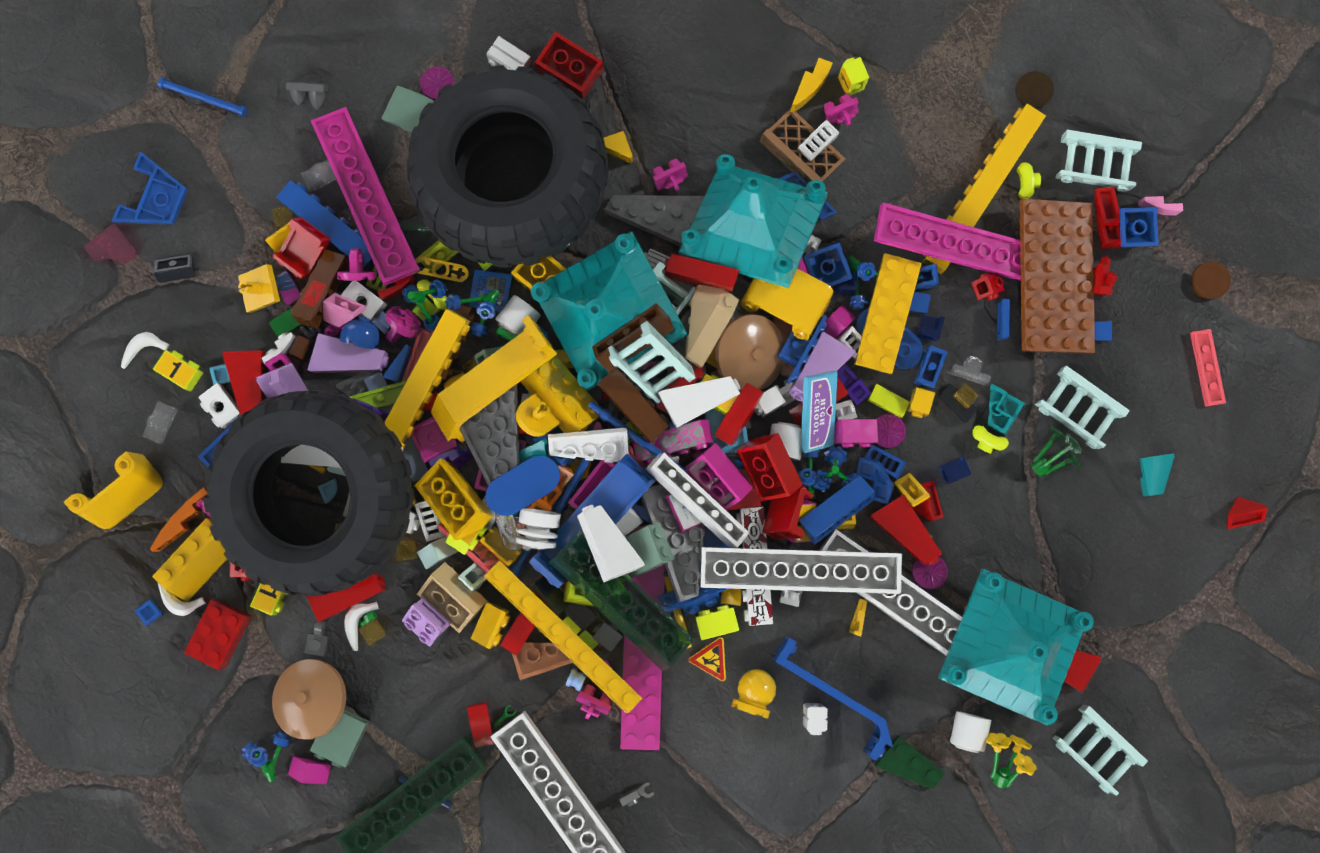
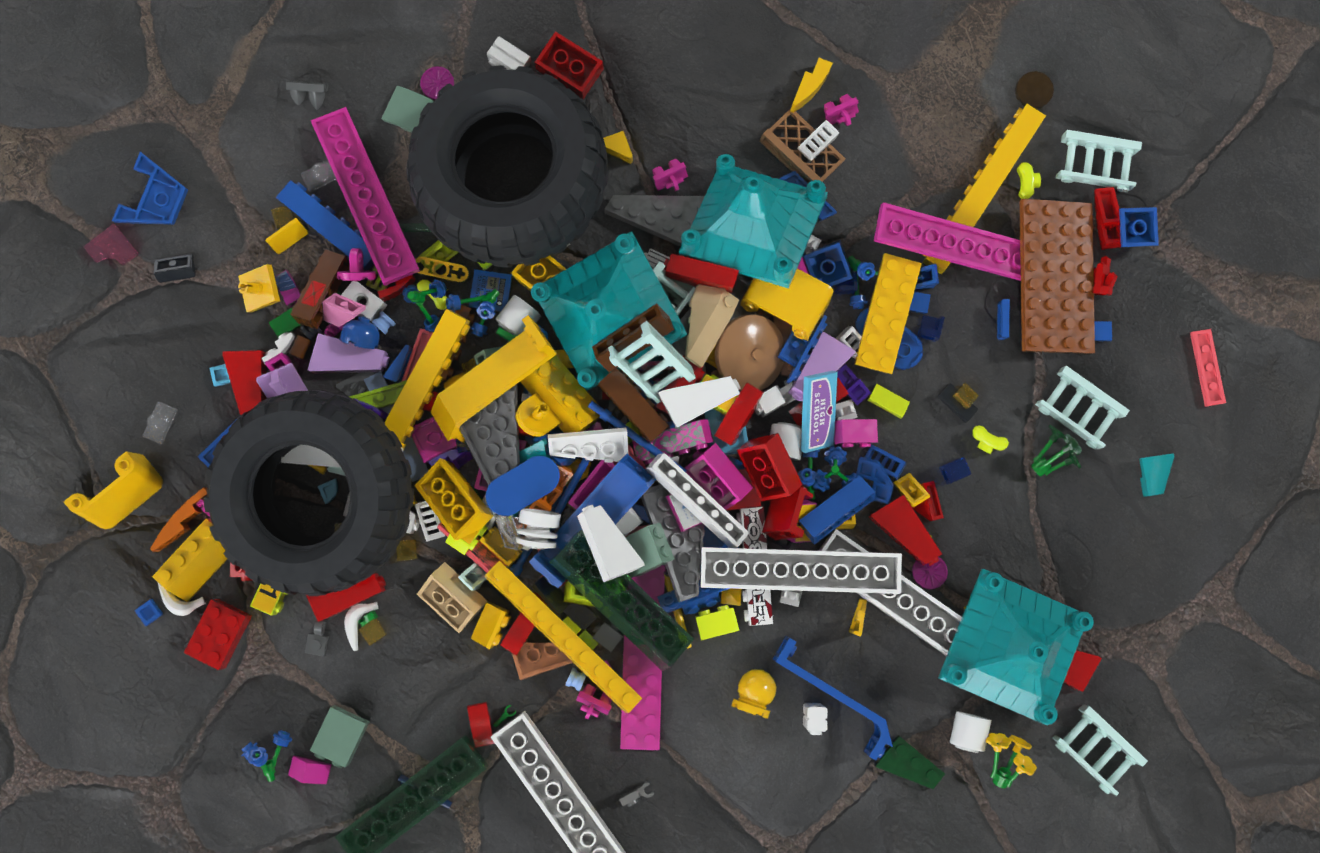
white piece [121,332,169,369] -> none
brick [153,350,204,392] -> none
blue bar [158,77,247,117] -> none
white brick [198,383,241,429] -> none
red panel [272,217,331,279] -> none
medium nougat dish [272,659,346,739] -> none
dark pink tile [385,306,422,343] -> none
lavender bracket [402,597,451,646] -> none
lime tile [412,297,440,321] -> none
light aqua slope [417,536,459,569] -> none
piece [689,638,726,681] -> none
dark pink slope [819,304,856,338] -> none
neon yellow brick [838,57,870,96] -> none
magenta wheel [876,414,906,448] -> none
yellow brick [907,387,935,418] -> none
blue brick [913,346,948,390] -> none
clear tile [949,356,991,385] -> none
red brick [971,272,1005,301] -> none
teal slope [988,384,1025,437] -> none
bright pink slope [1138,196,1183,215] -> none
reddish brown tile [1191,262,1231,300] -> none
red slope [1226,497,1267,529] -> none

